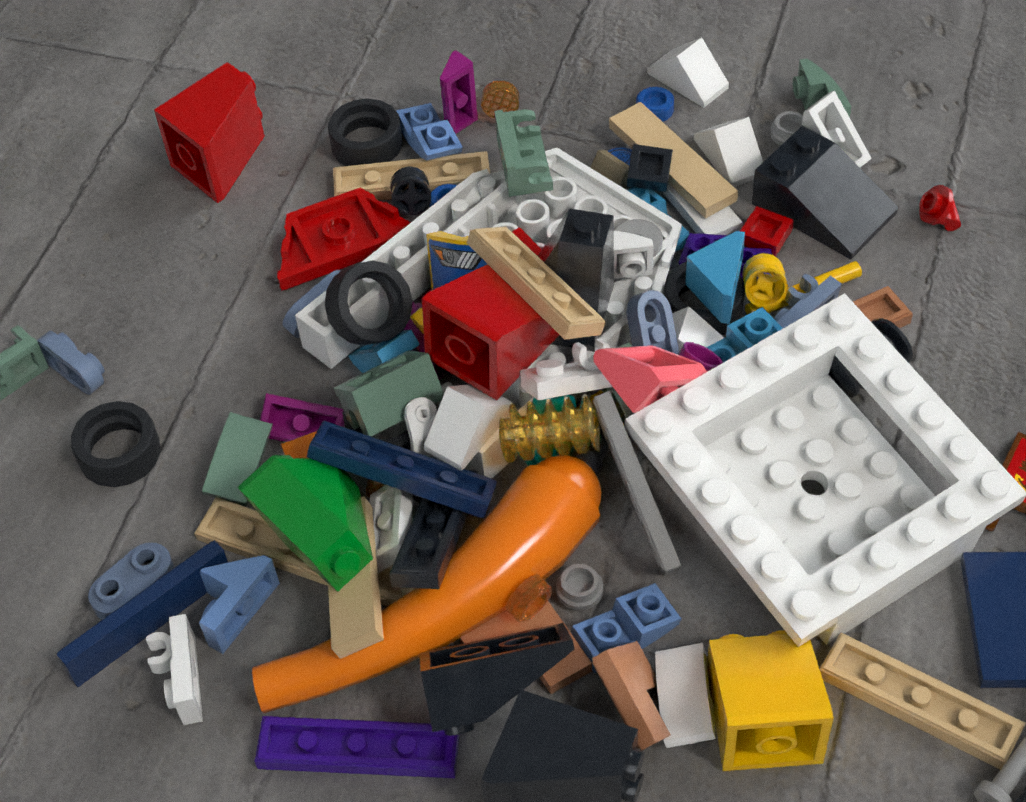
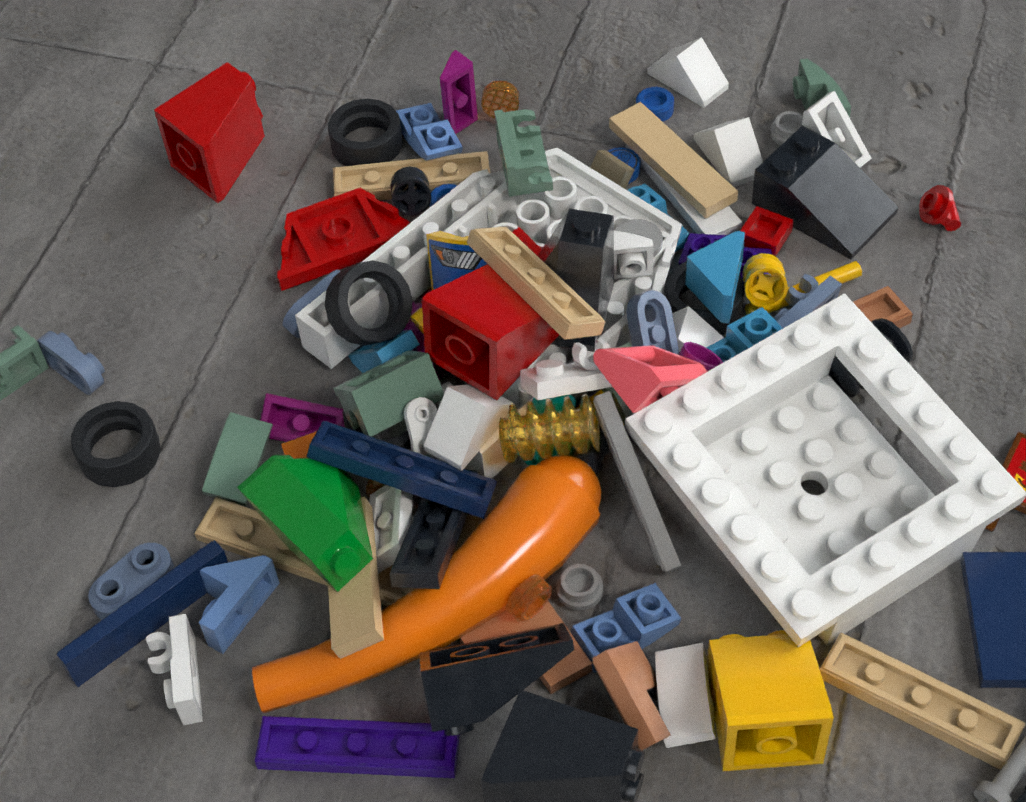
black plate [626,144,673,192] -> none

